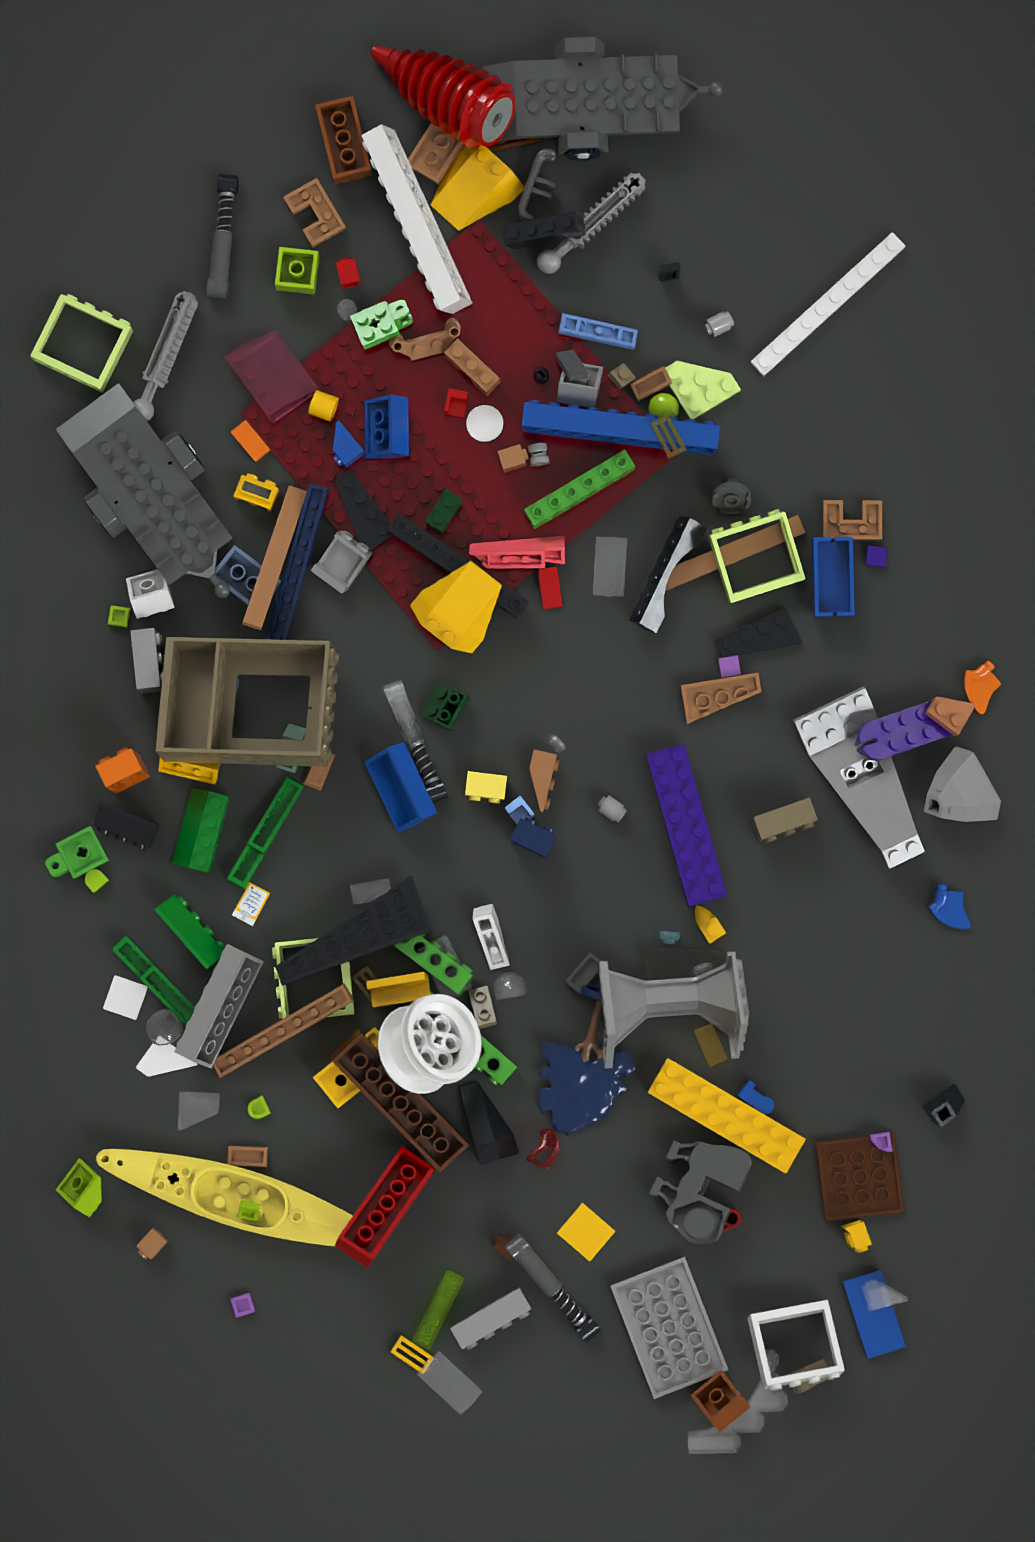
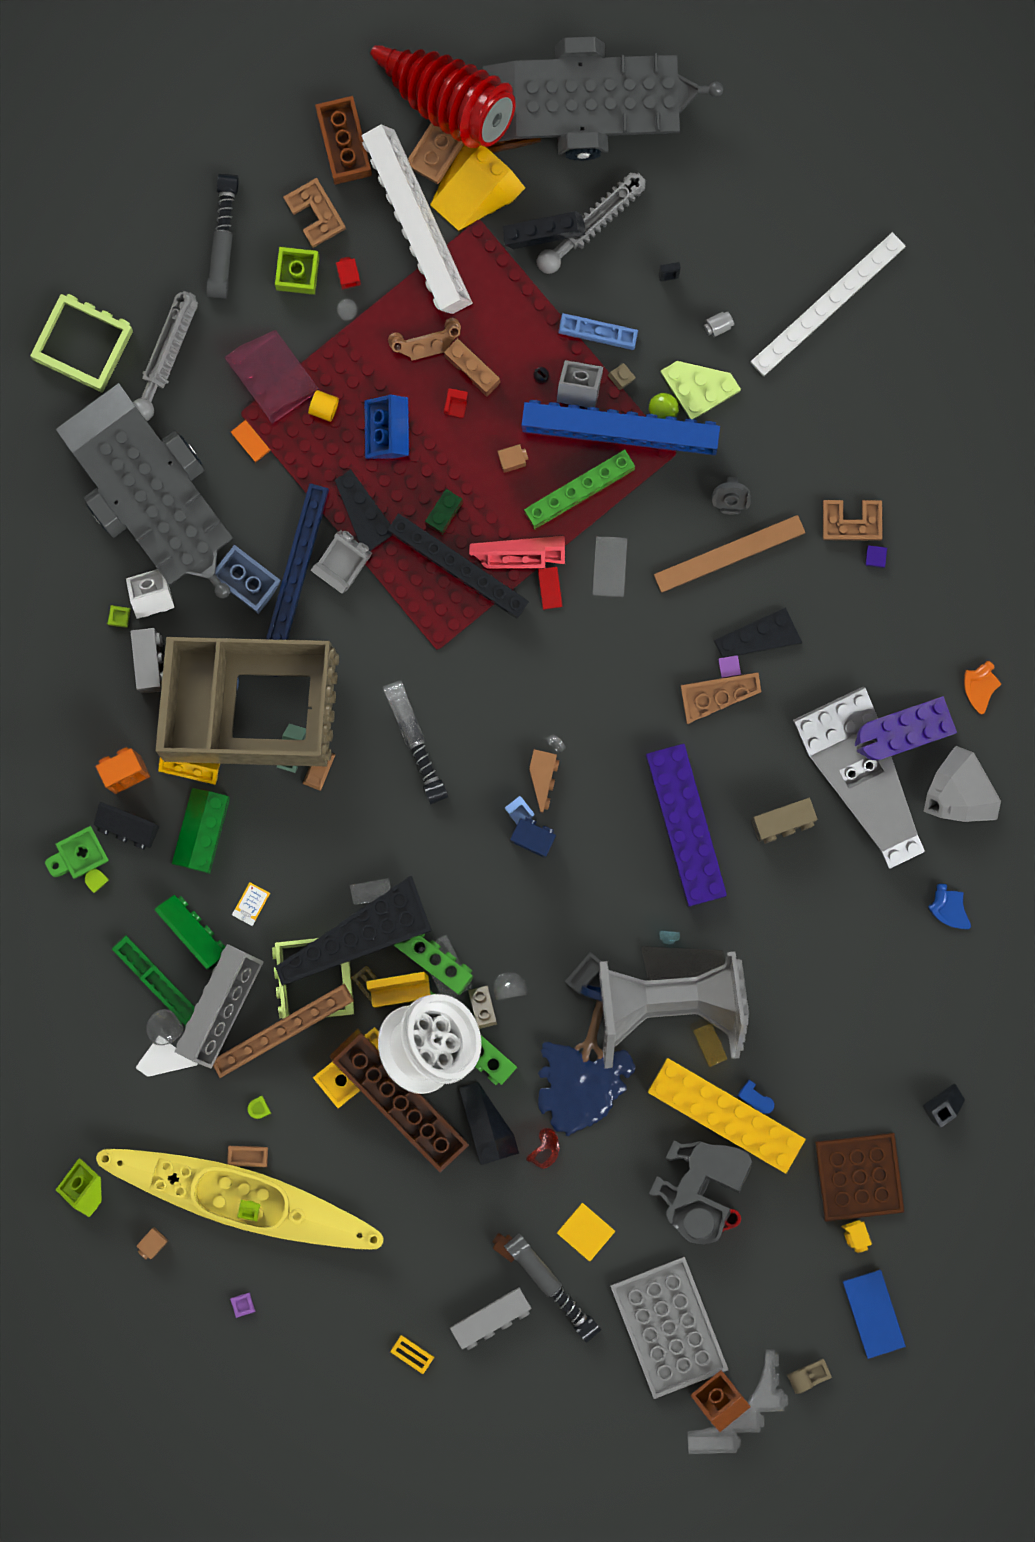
white sticker [103,975,148,1020] -> none
clear wing [178,1092,220,1130] -> none
green slope [227,777,304,891] -> none
yellow window [233,473,279,512] -> none
medium nougat tile [242,485,307,630] -> none
blue slope [333,421,364,468] -> none
red brick [334,1146,435,1268] -> none
plate [350,300,413,350] -> none
blue piece [364,742,437,833] -> none
yellow wedge [410,561,502,653] -> none
clear neon green plate [412,1269,465,1351] -> none
clear piece [417,1351,483,1415] -> none
dark green brick [420,681,470,731] -> none
light yellow brick [465,771,507,804] -> none
white sticker [466,405,503,442] -> none
white slope [473,904,510,970] -> none
dark grey piece [518,149,556,222] -> none
light grey wheel [528,443,550,466] -> none
dark grey tile [555,350,588,381] -> none
light grey brick [597,795,627,823] -> none
black arch [629,516,707,633] -> none
medium nougat tile [630,366,672,401] -> none
clear yellow tile [651,415,687,459] -> none
clear tile [692,962,713,976] -> none
yellow plate [695,905,726,944] -> none
yellowish green window [708,509,805,603] -> none
white window [747,1300,845,1390] -> none
blue piece [811,537,855,617] -> none
clear slope [861,1279,908,1312] -> none
medium lavender tile [869,1132,893,1152] -> none
nougat wing [925,697,976,736] -> none

